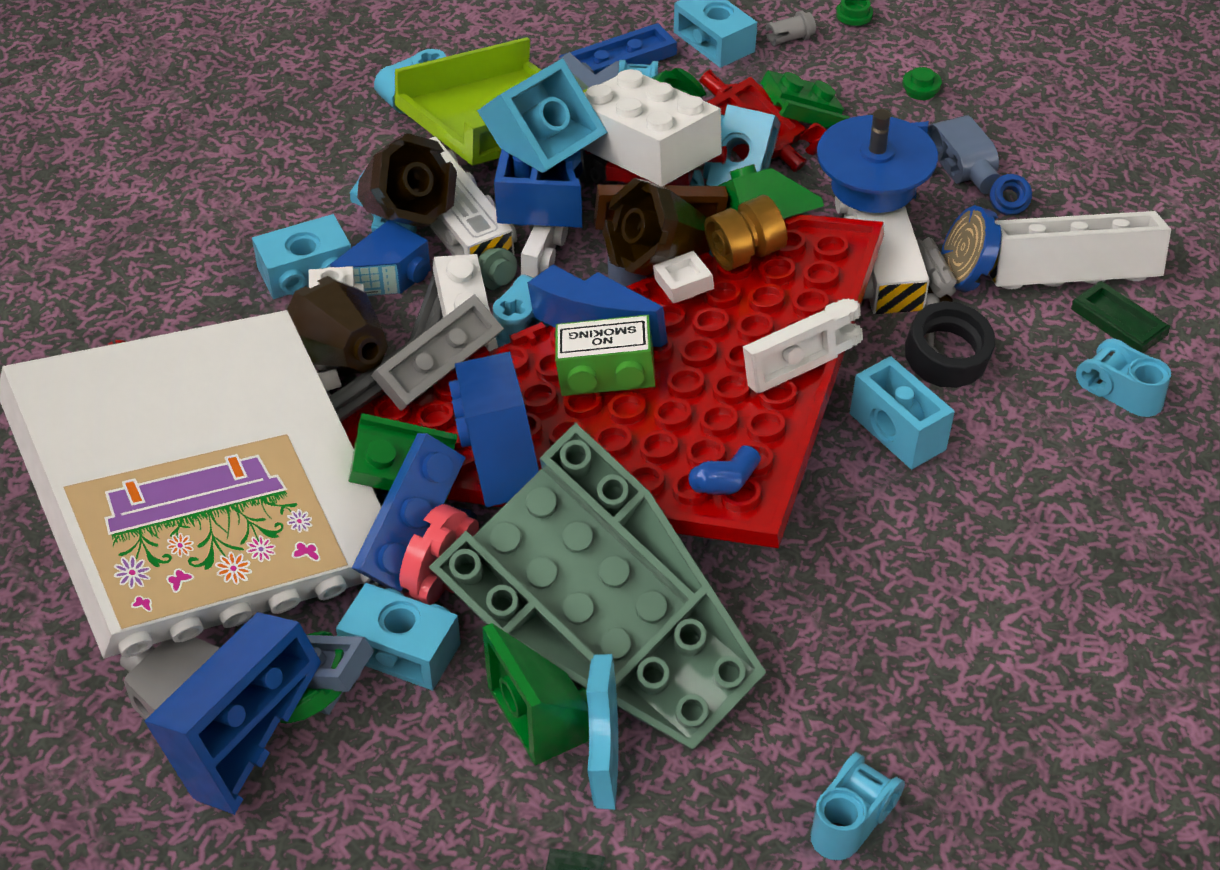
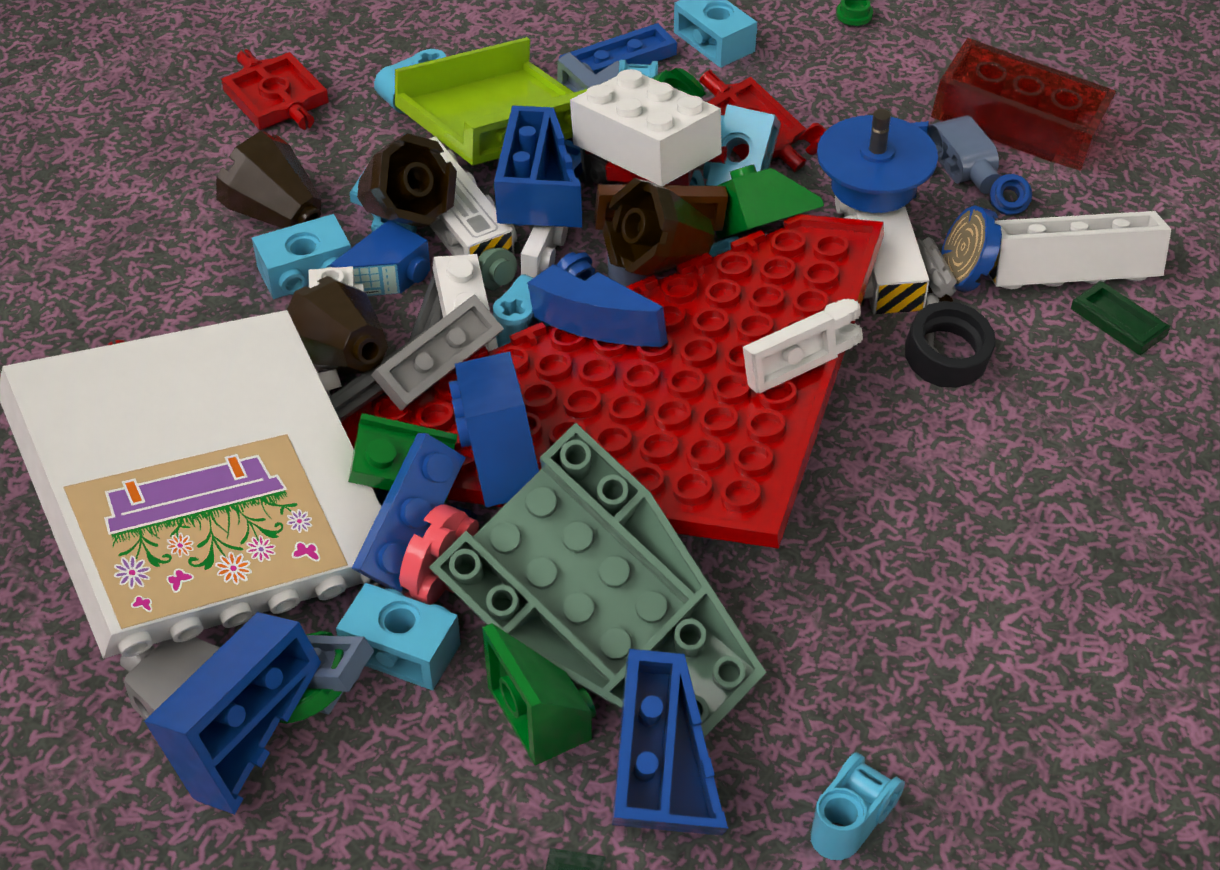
medium azure slope [477,58,608,173] -> none
brick [555,314,655,396] -> none
medium azure tile [586,654,619,810] -> none
white plate [653,251,714,304] -> none
blue arm [689,446,761,495] -> none
pearl gold wheel [704,195,788,271] -> none
green plate [760,70,850,128] -> none
light grey pin [766,11,816,46] -> none
medium azure brick [849,356,955,470] -> none
green plate [902,67,942,100] -> none
medium azure piece [1076,338,1171,417] -> none
none -> dark brown cone [216,131,322,229]
none -> red plate [221,49,329,130]
none -> blue plate [556,252,595,281]
none -> blue wedge [612,649,728,835]
none -> clear red brick [931,37,1117,171]

